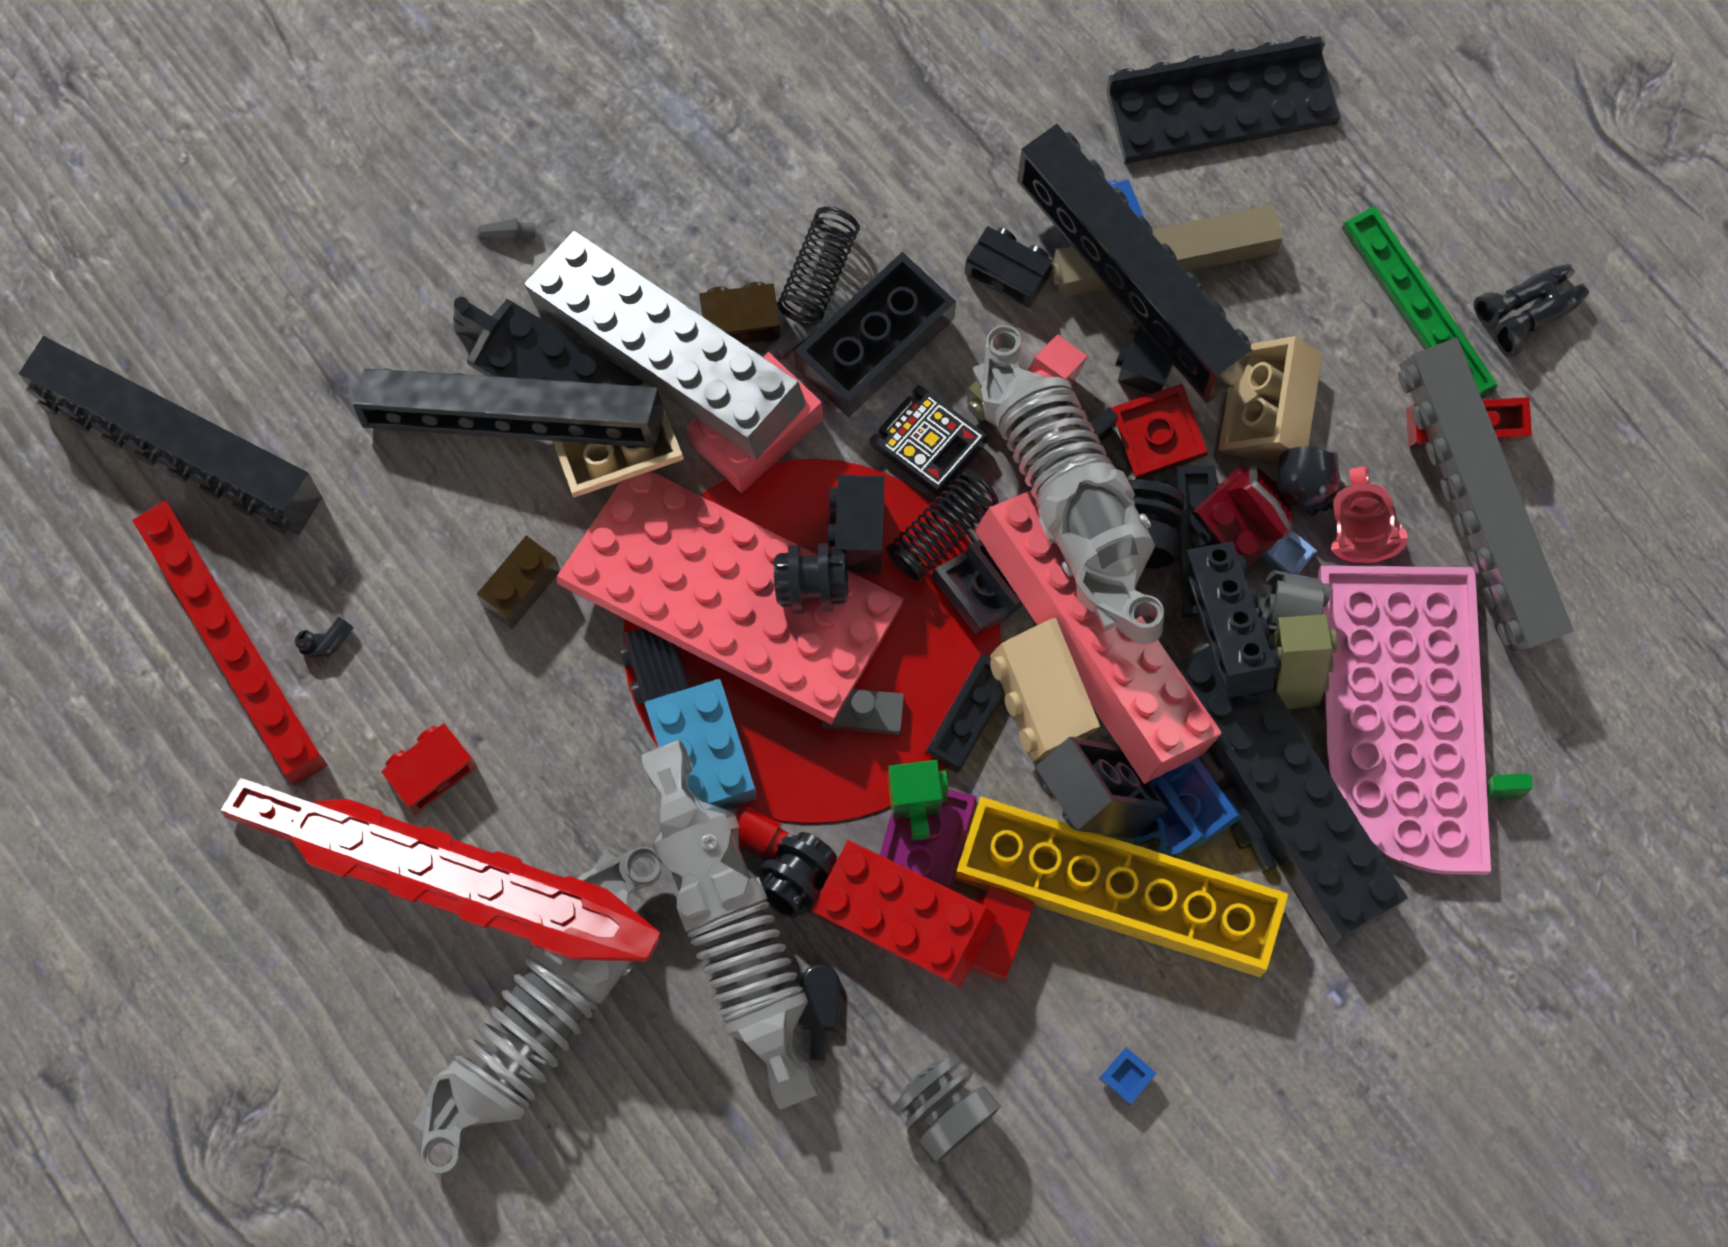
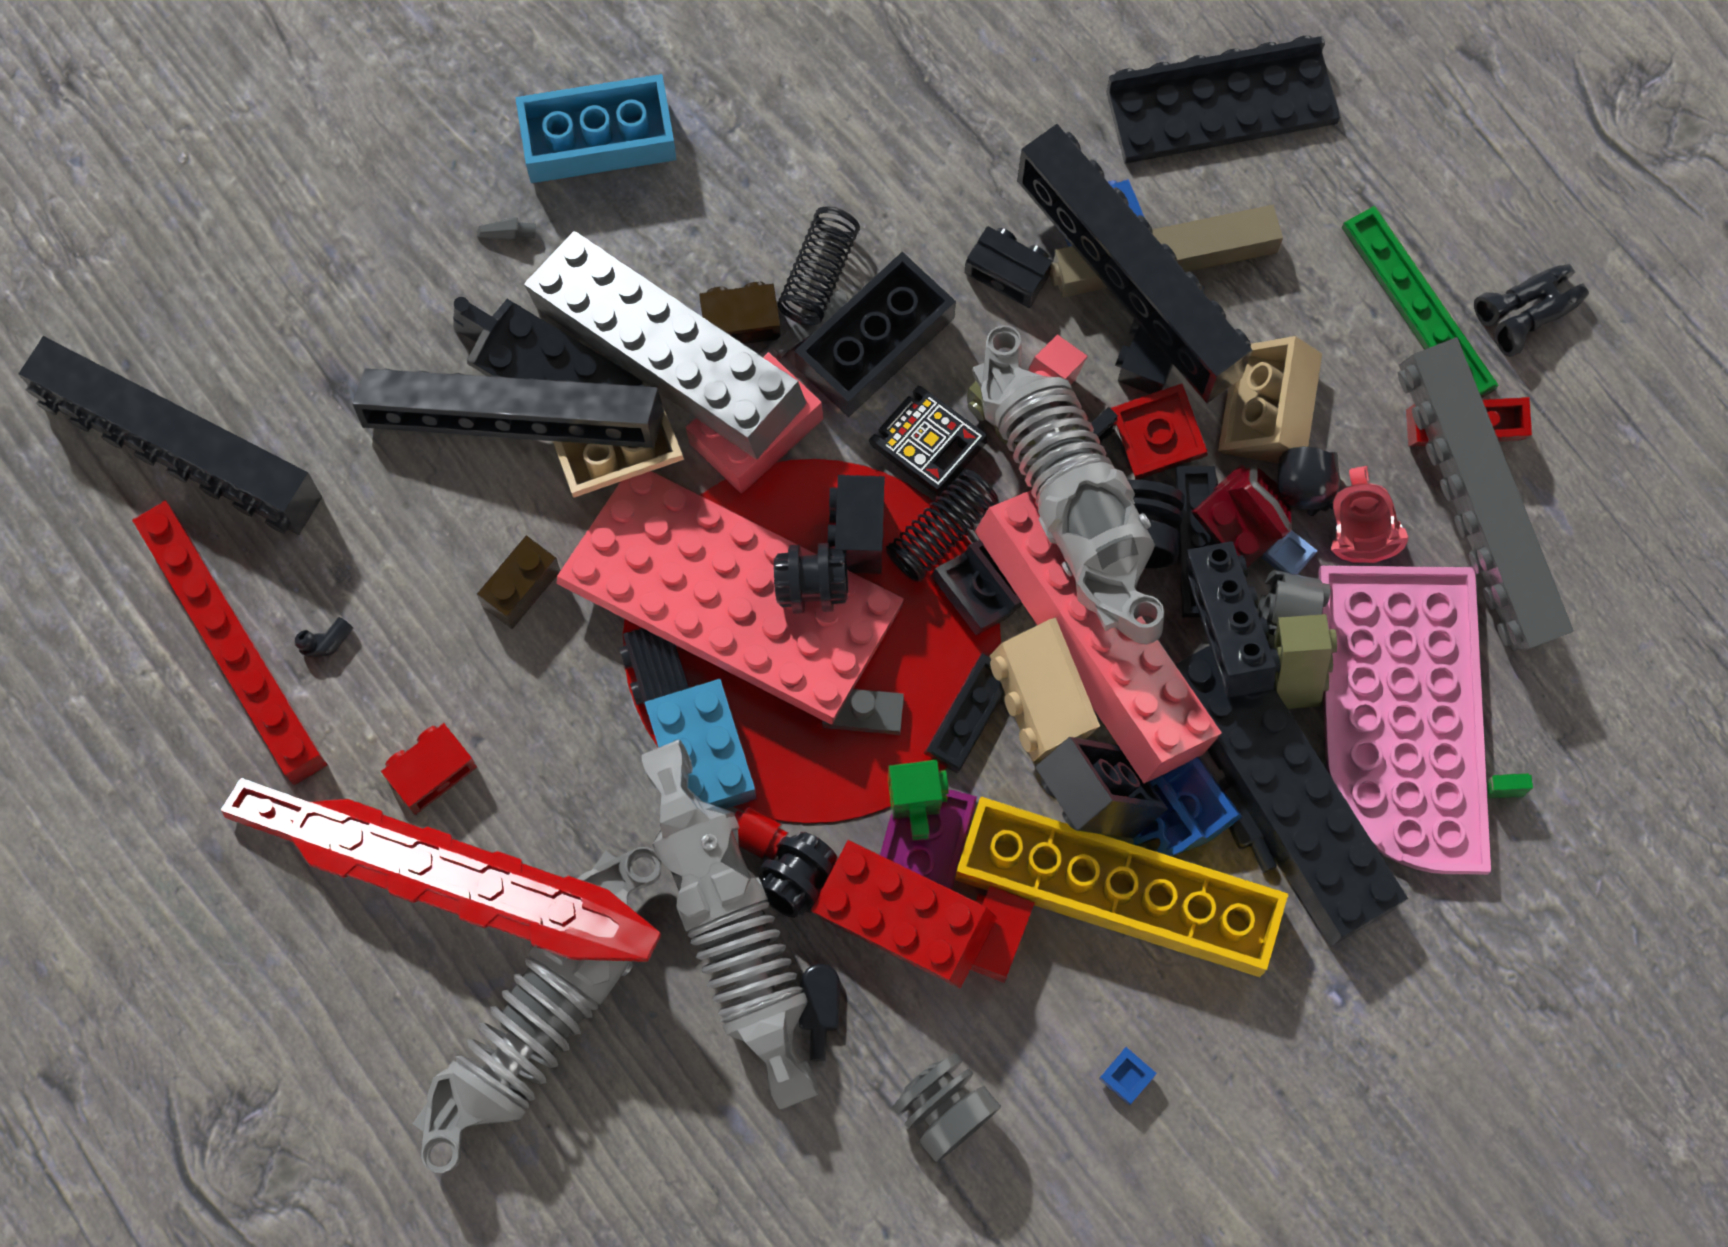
none -> dark azure brick [515,74,677,183]

